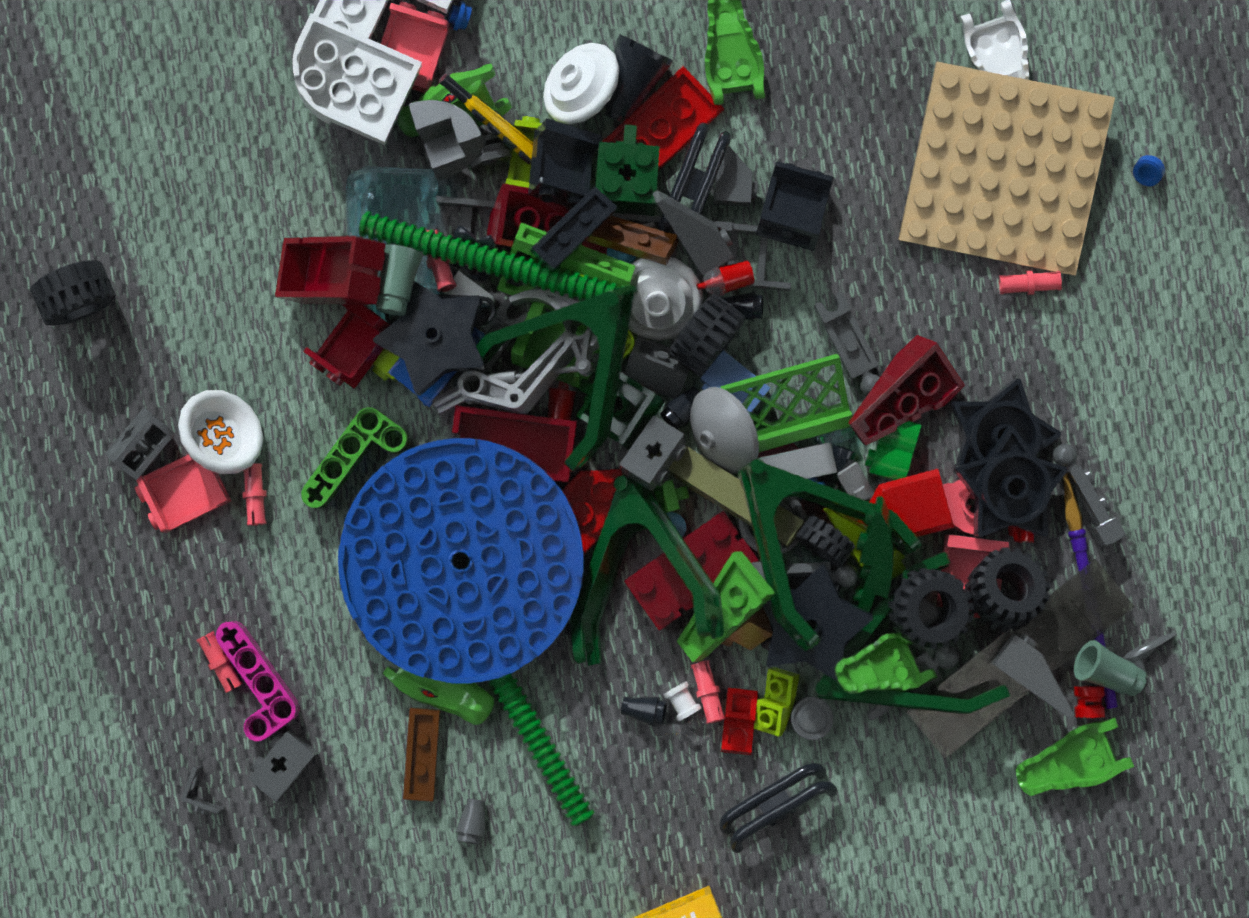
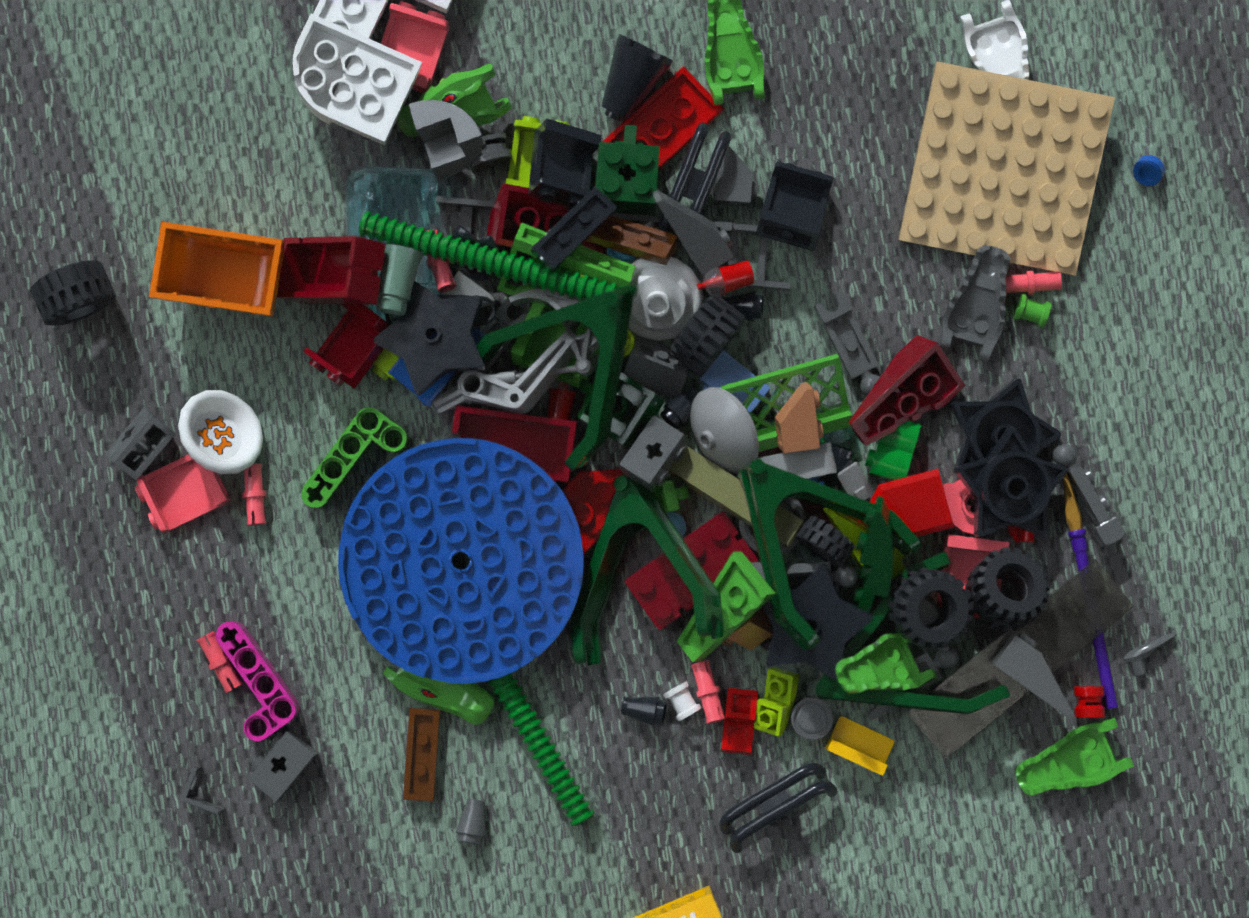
sword [439,73,533,165] -> none
blue plate [448,1,472,31] -> none
white piece [543,43,619,125] -> none
sand green plant [1074,640,1146,697] -> none
none -> orange container [149,221,285,317]
none -> nougat slope [775,382,823,453]
none -> yellow panel [825,716,894,776]
none -> dark grey animal [939,246,1010,362]
none -> bright green bush [1014,294,1051,329]

